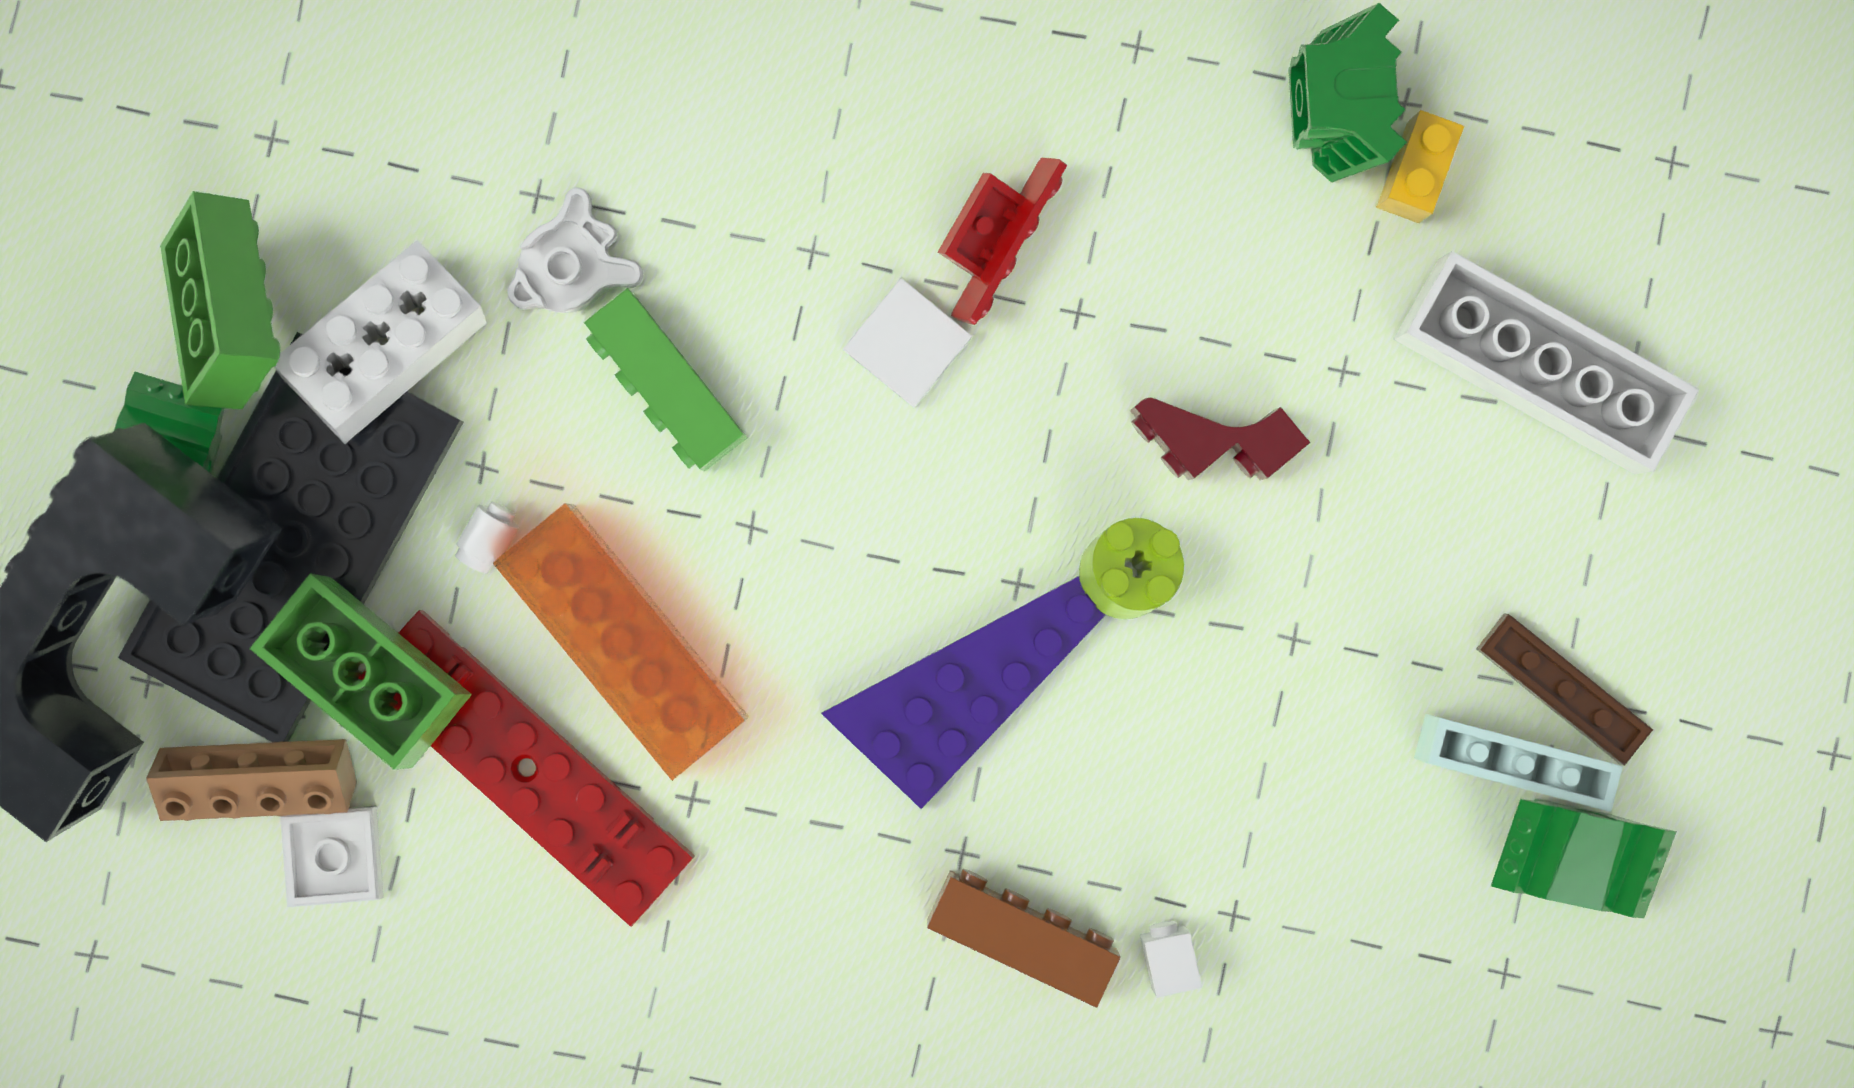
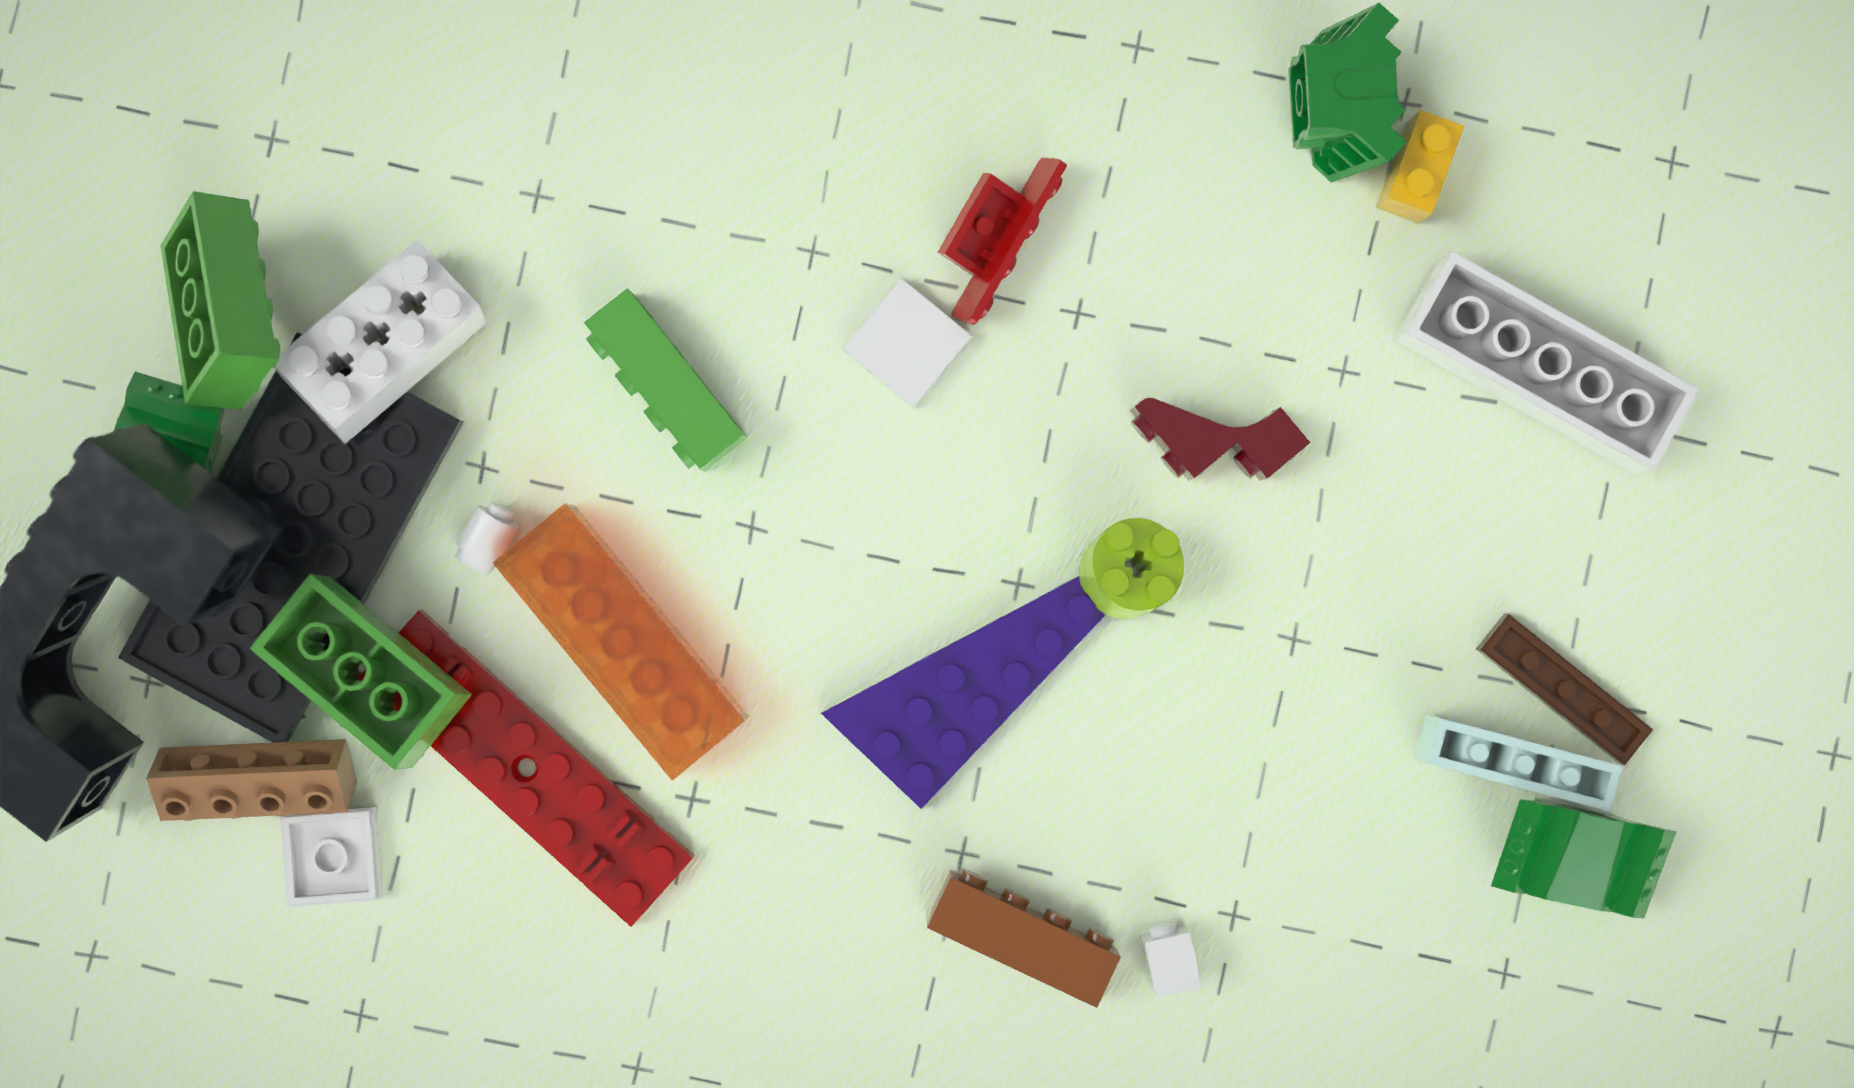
white tile [507,187,644,313] -> none

